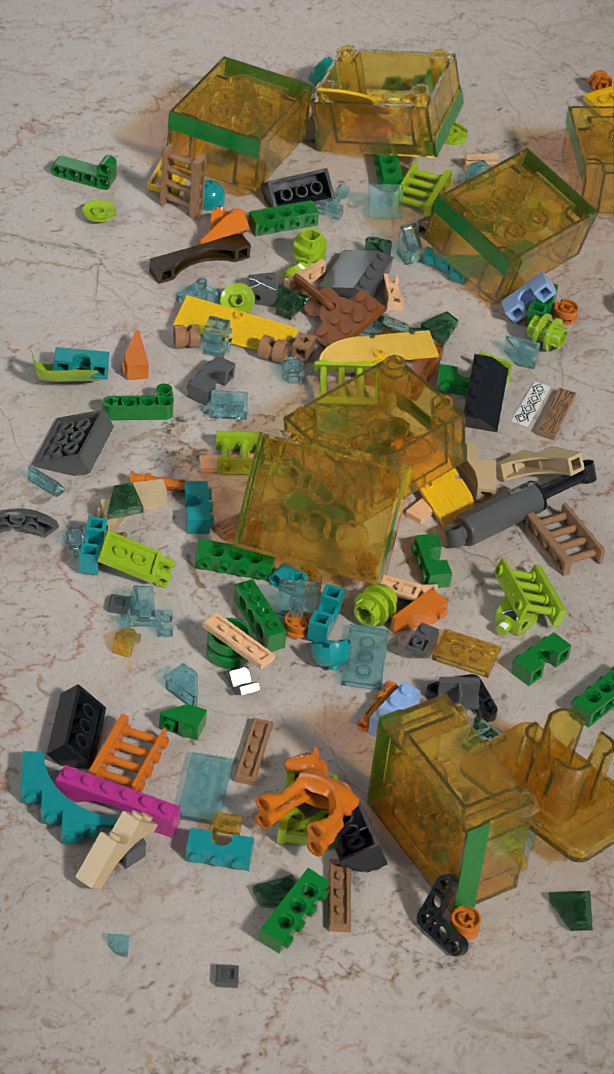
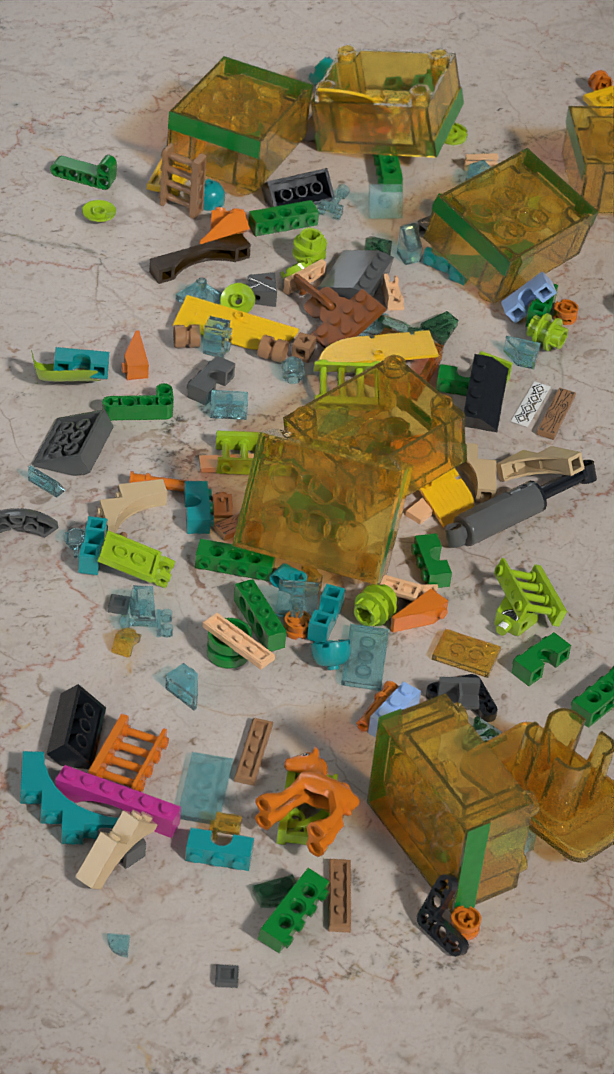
clear green wing [107,482,144,520] -> none
green slope [159,704,207,740] -> none
slope [223,666,260,695] -> none
clear green wing [275,285,308,320] -> none
black wedge [335,800,388,873] -> none
lime fence [391,160,452,218] -> none
dark grey slope [404,622,439,658] -> none
medium nougat fence [525,503,605,576] -> none
clear green wing [549,891,593,931] -> none
none -> medium nougat bracket [211,492,233,518]

